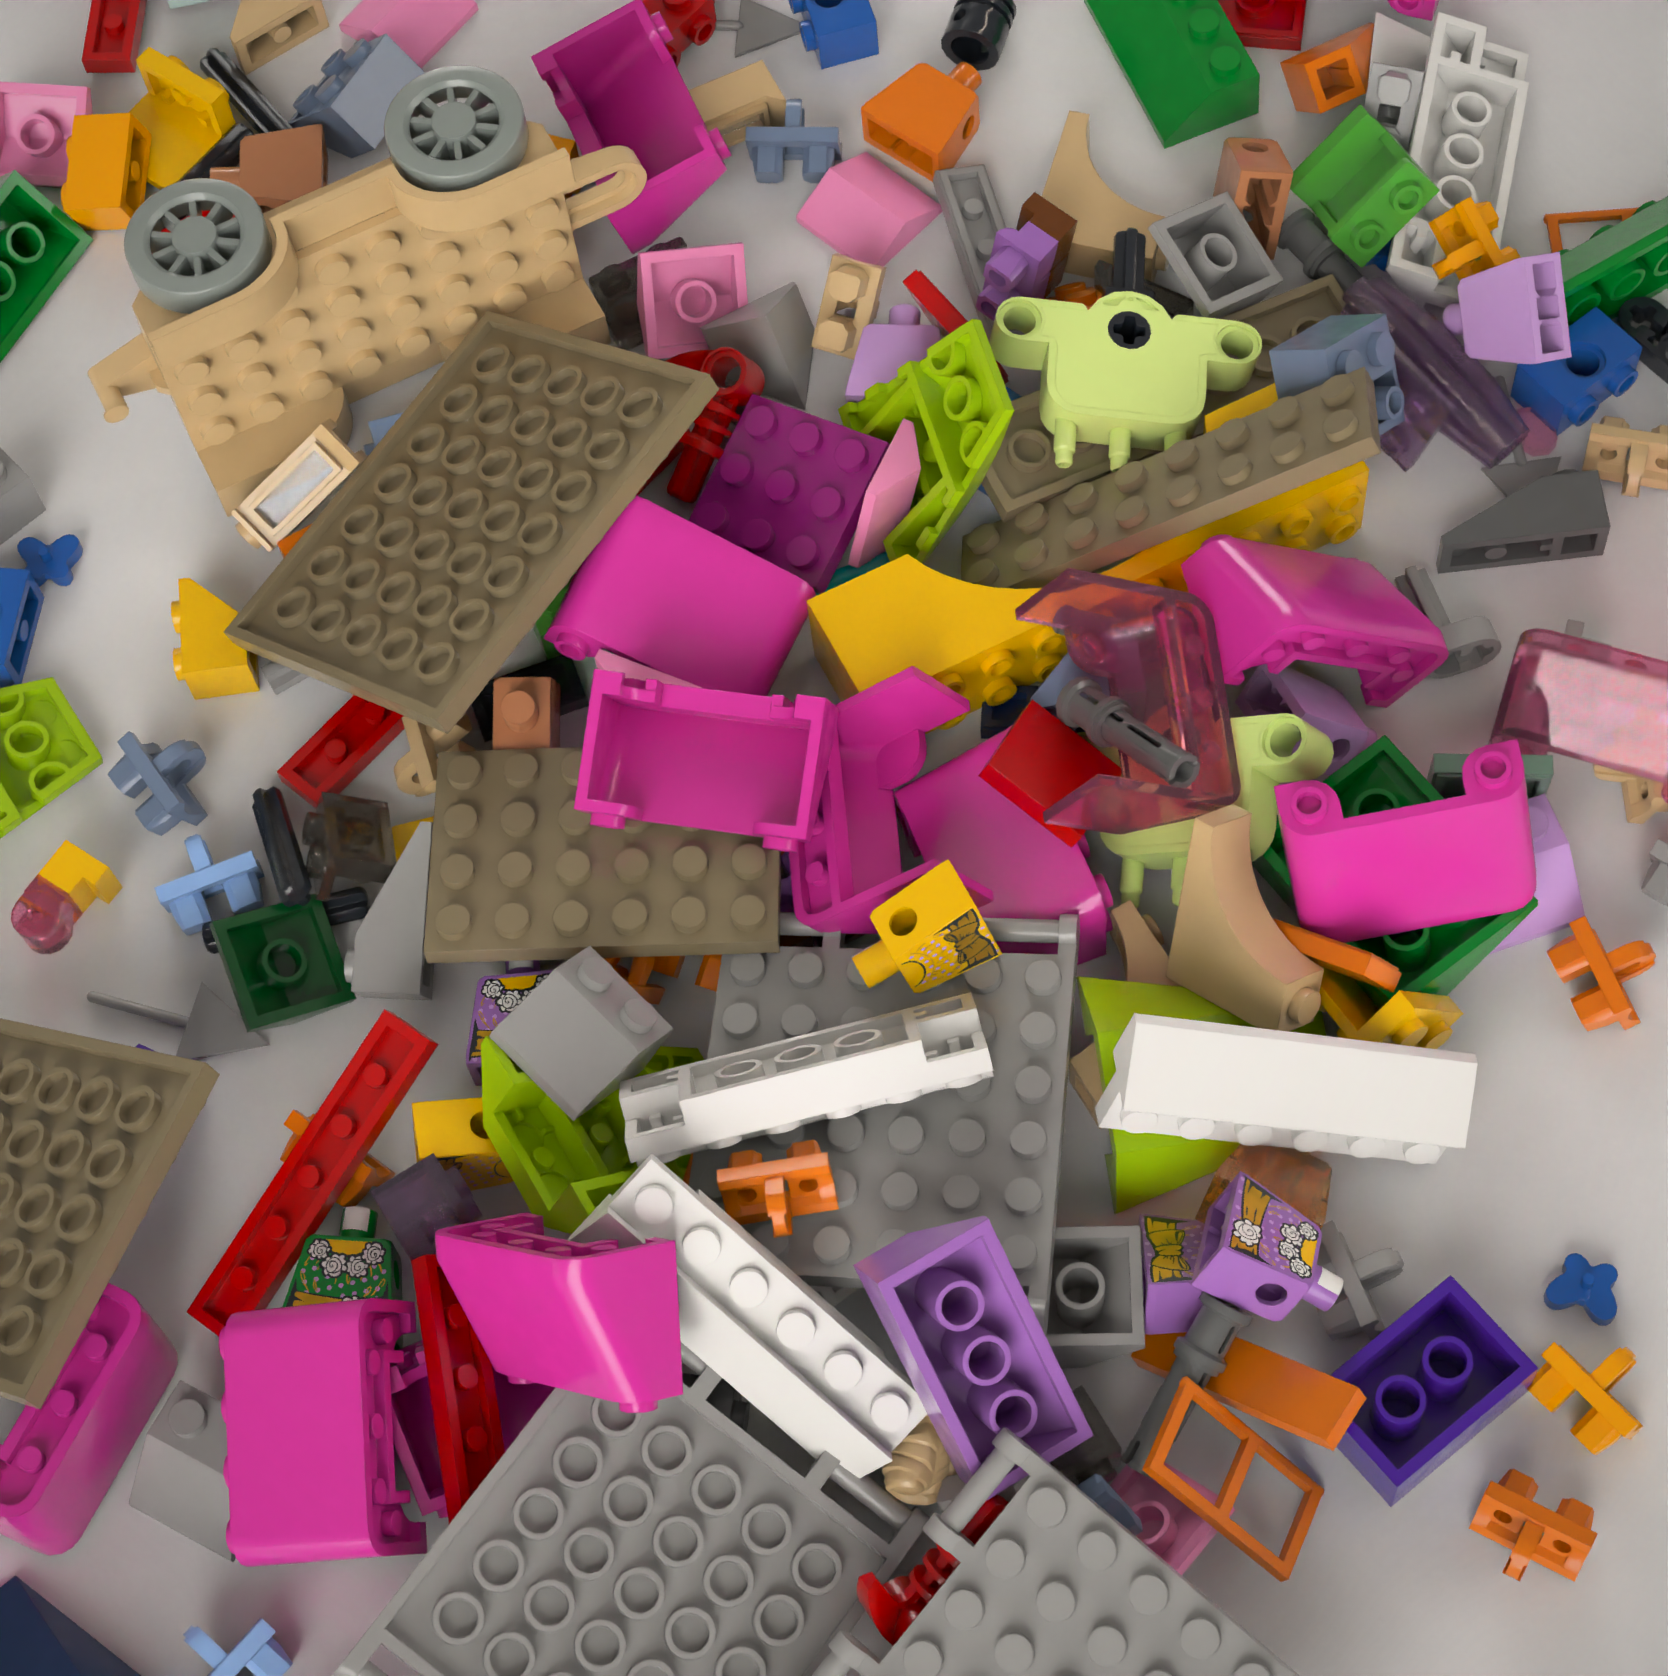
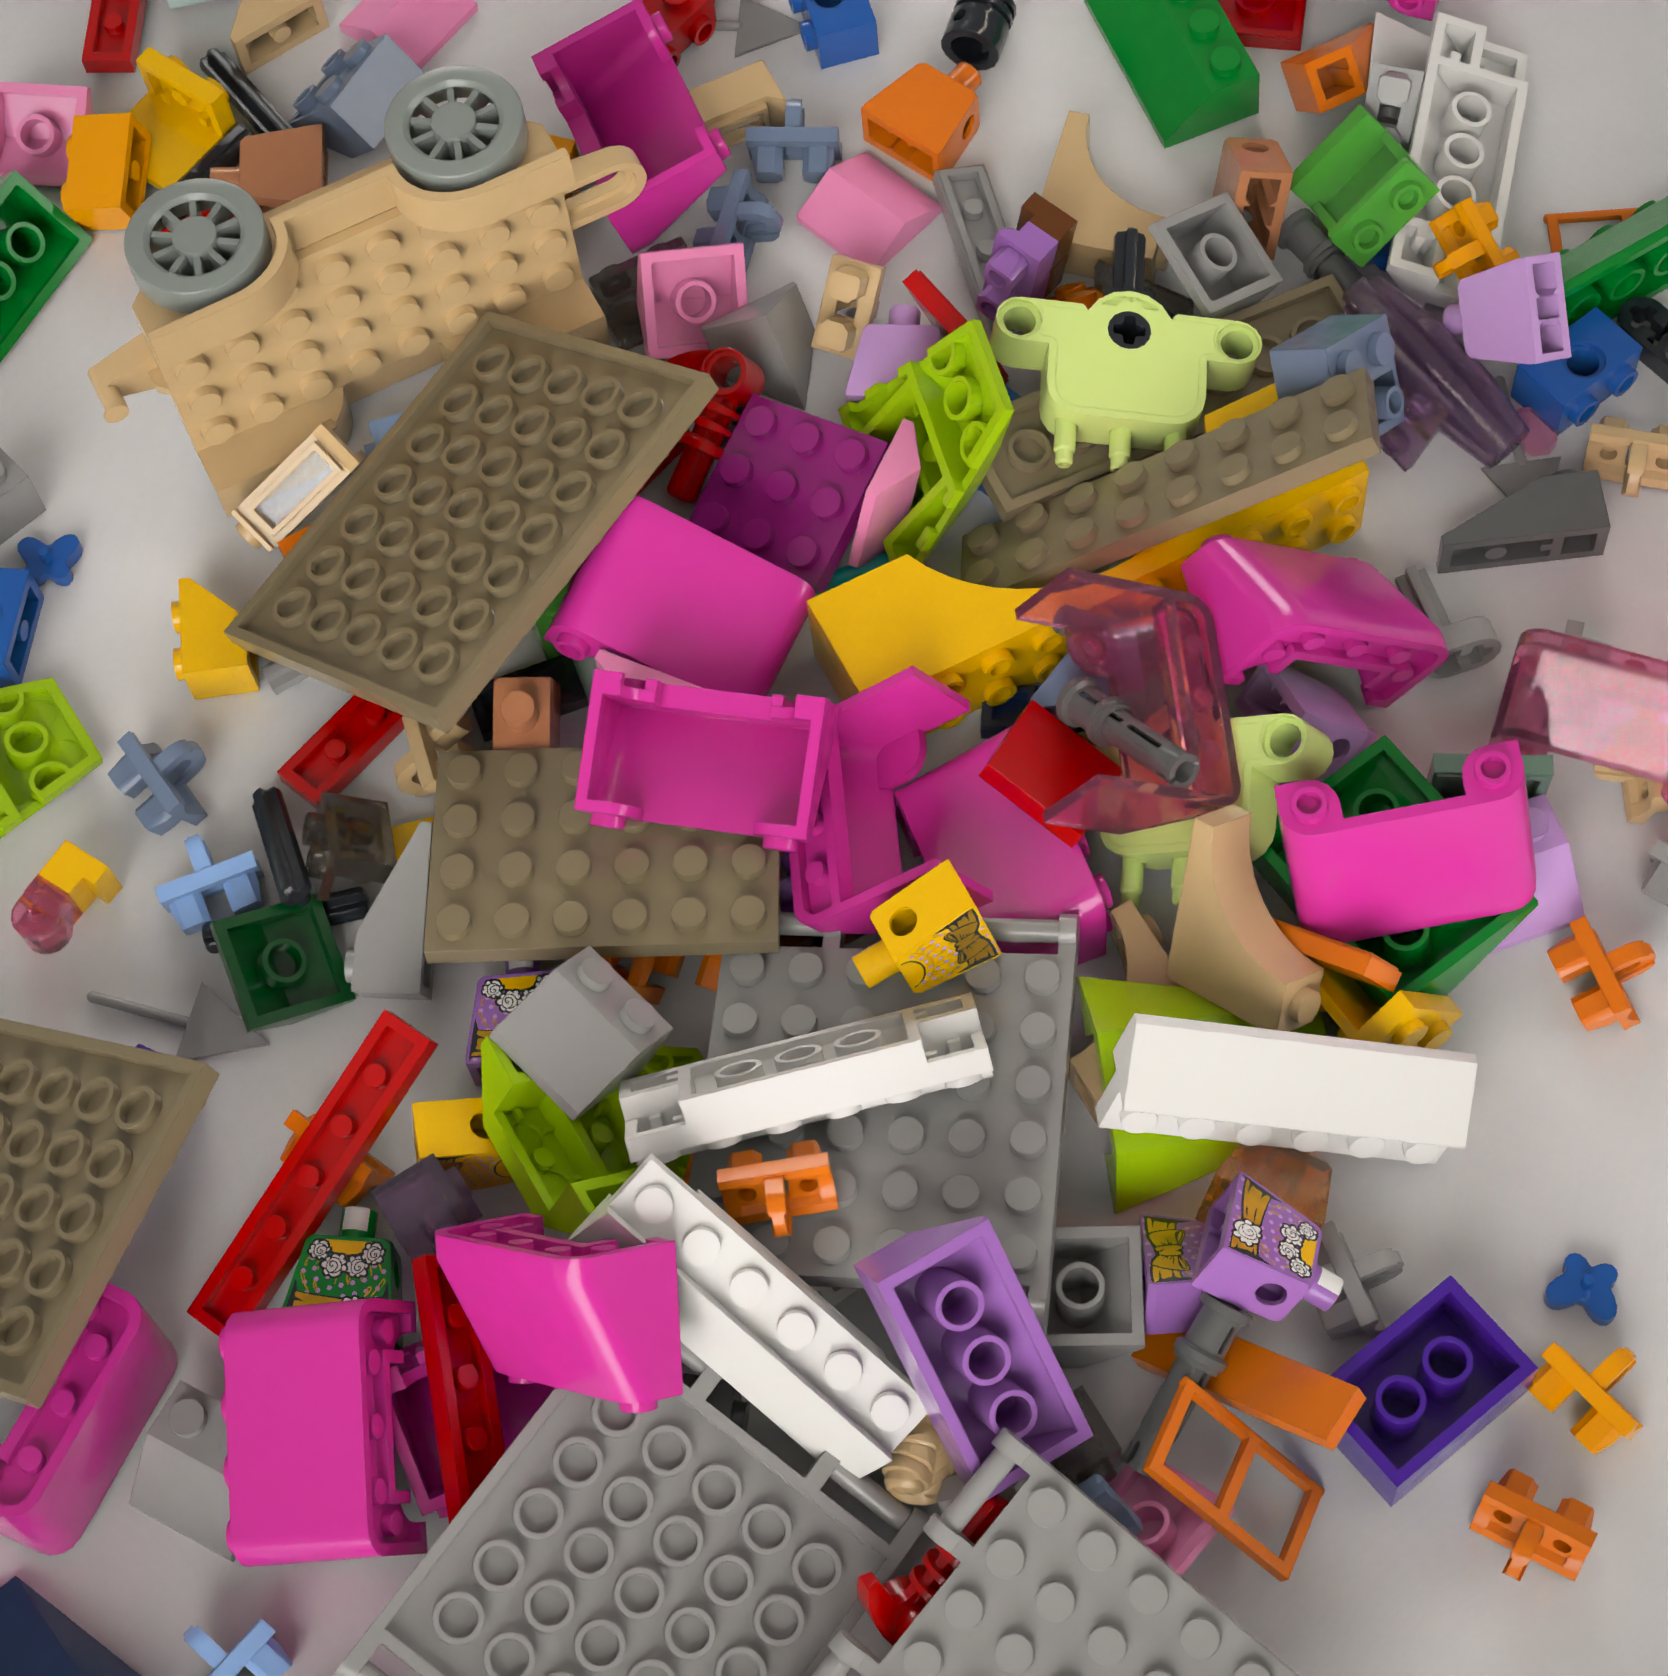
none -> sand blue hips [693,169,783,272]

